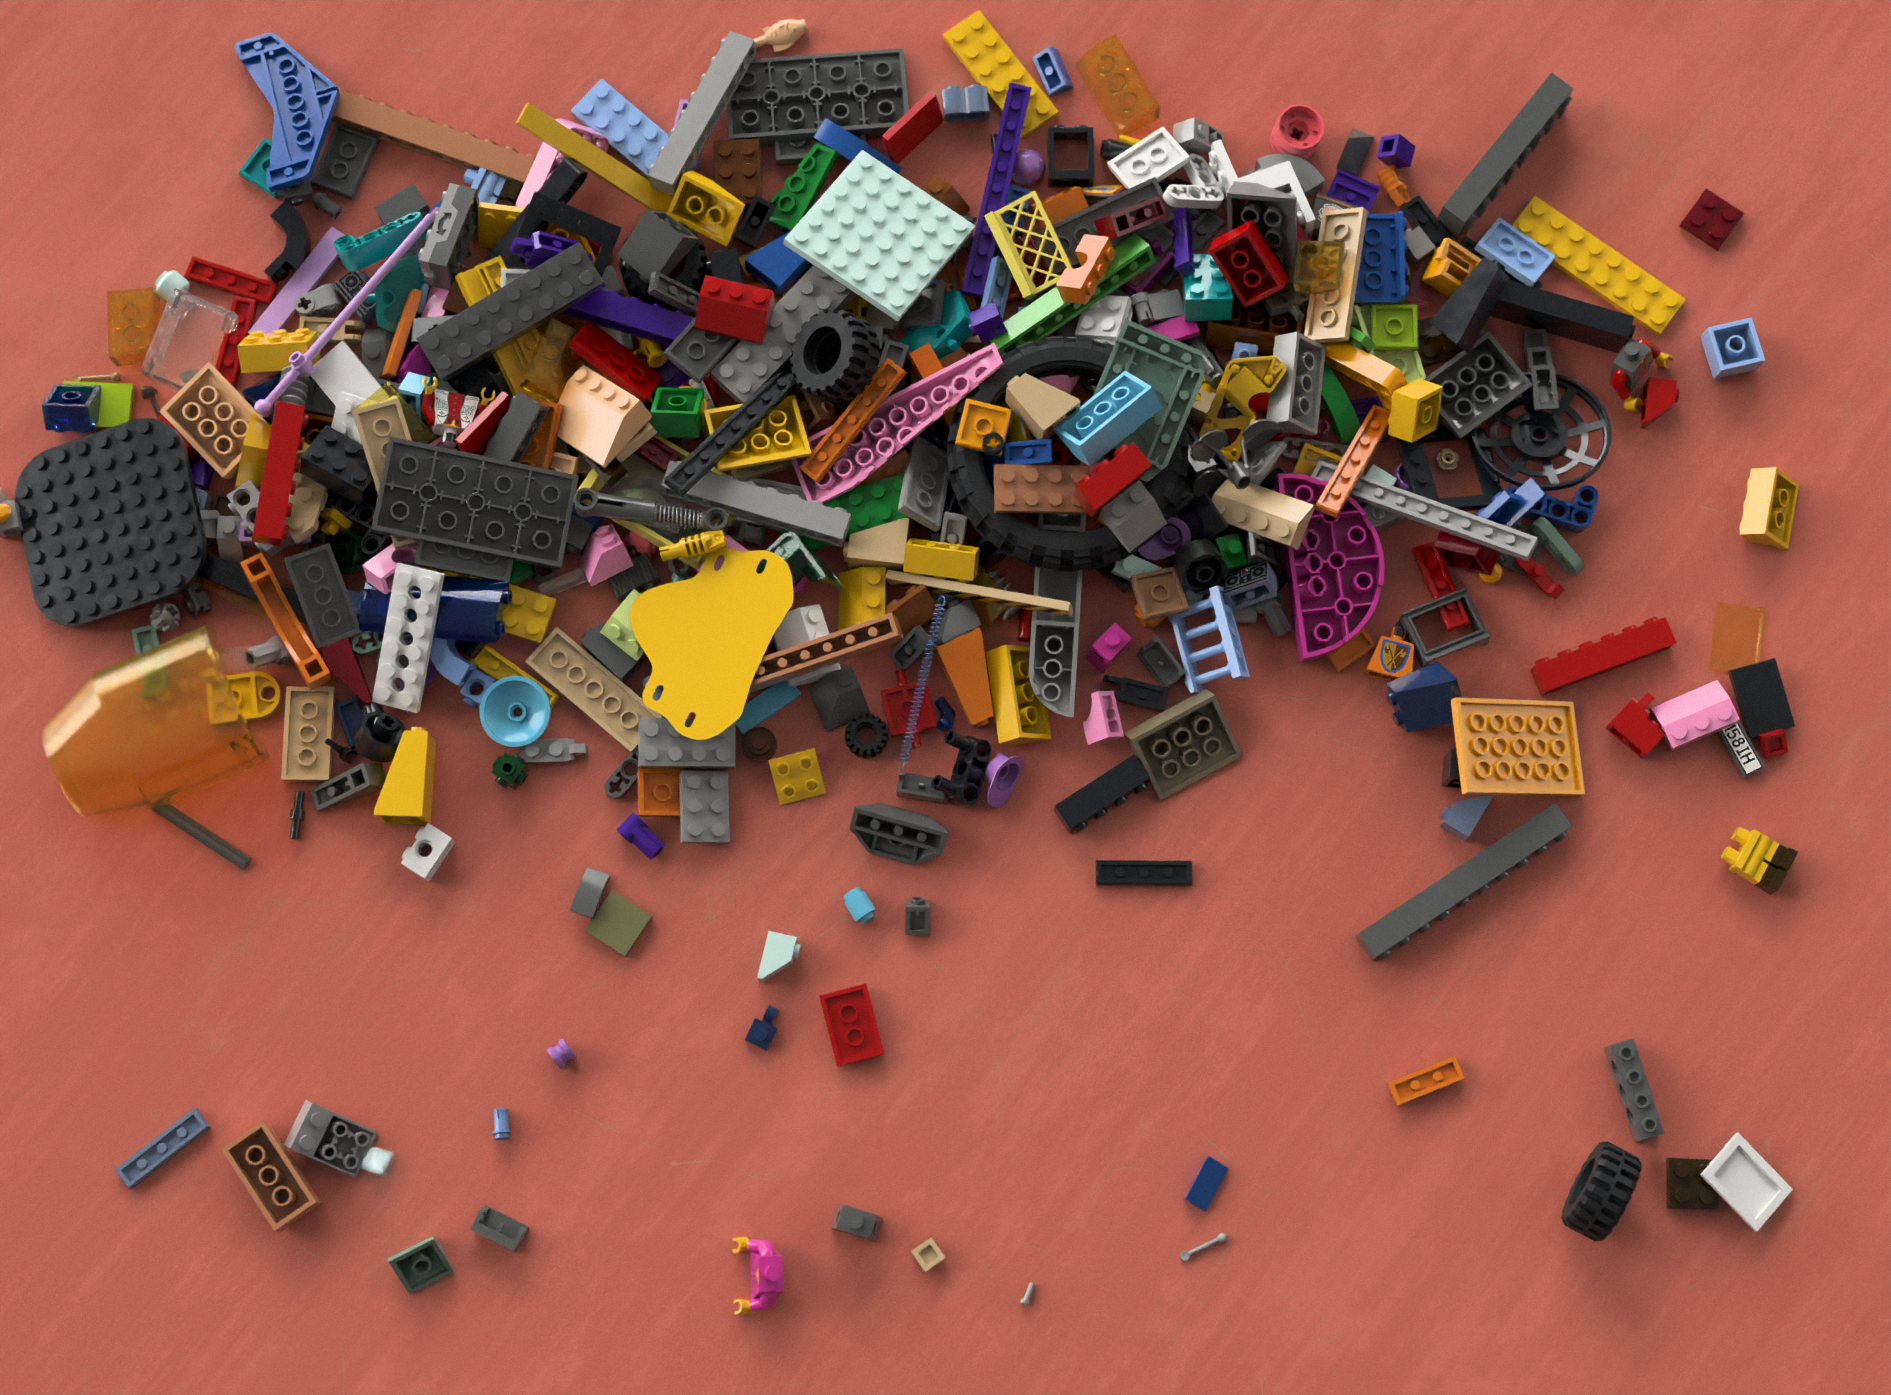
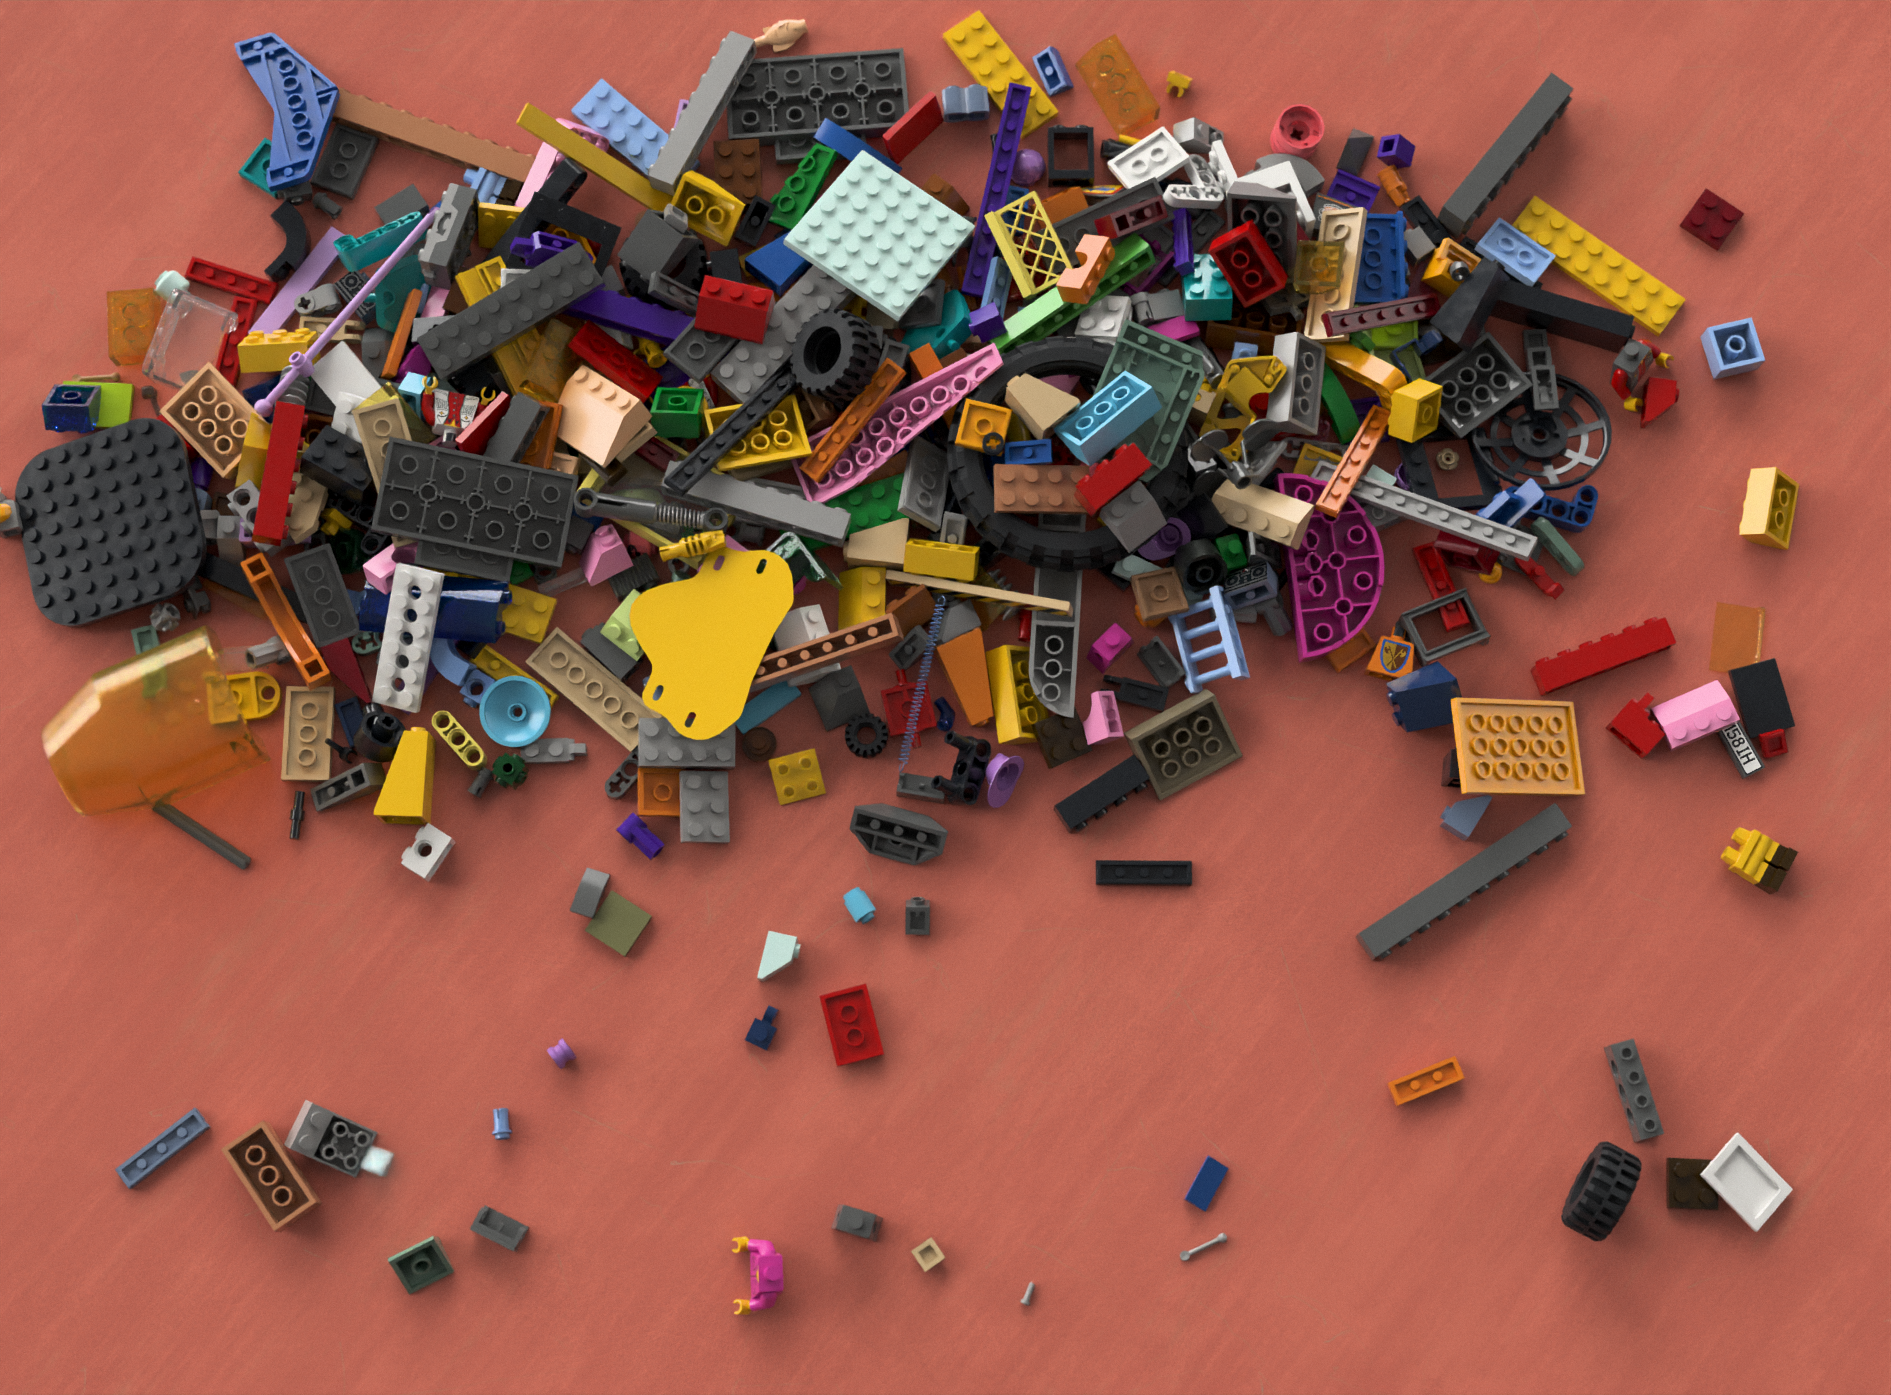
none -> light yellow beam [432,710,487,771]
none -> dark grey pin [467,766,494,798]
none -> light grey tile [664,203,688,233]
none -> dark brown plate [1031,707,1093,769]
none -> yellow tile [1166,70,1193,98]
none -> tile [1321,293,1441,338]
none -> dark blue piece [1389,330,1444,384]
none -> dark grey hinge [1450,261,1470,281]

